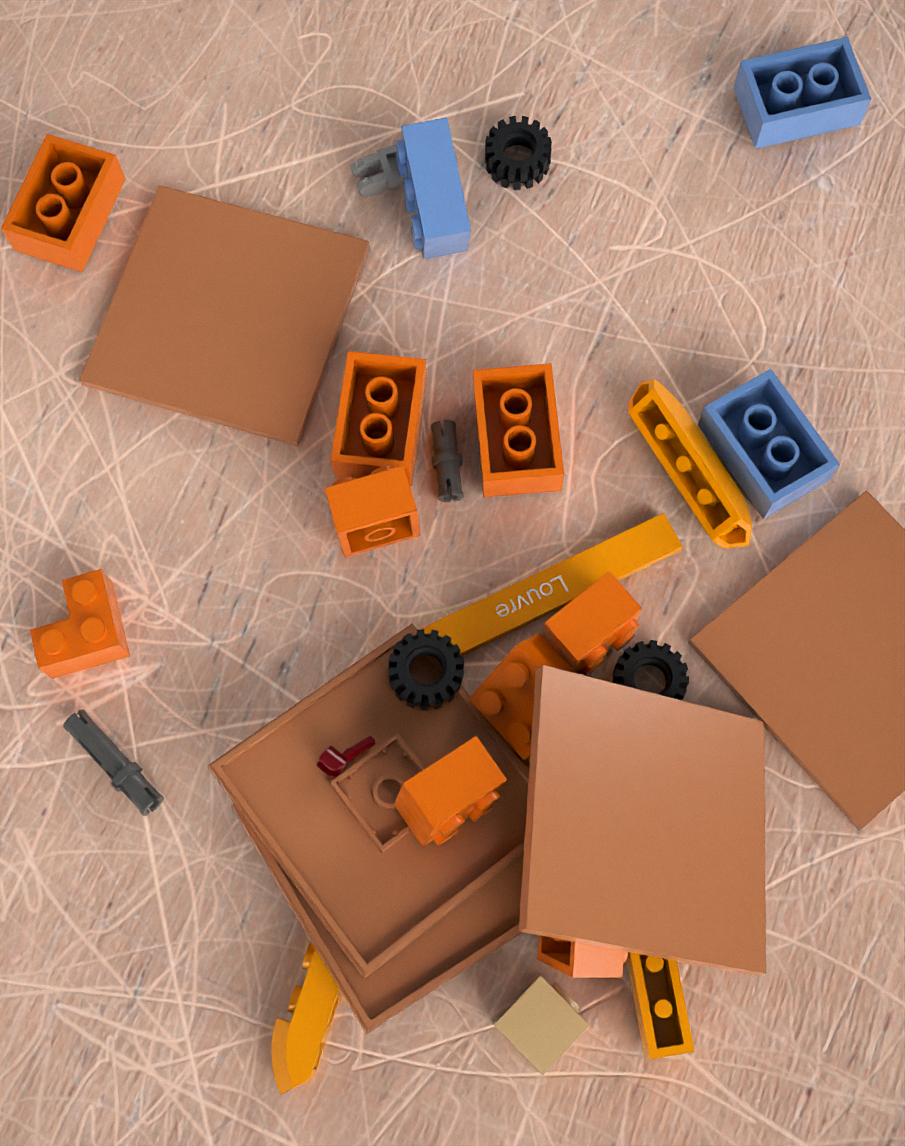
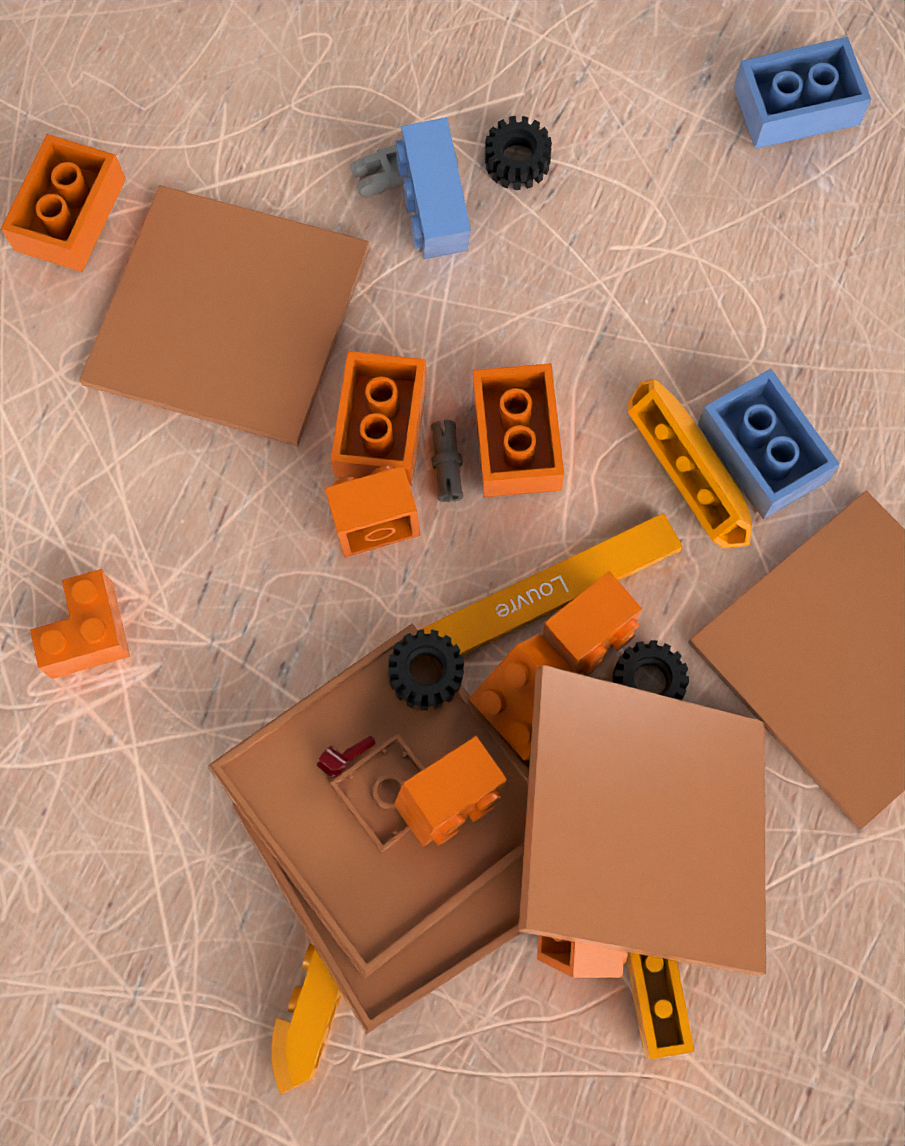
dark grey pin [63,709,164,816] -> none
tan head [493,975,589,1076] -> none

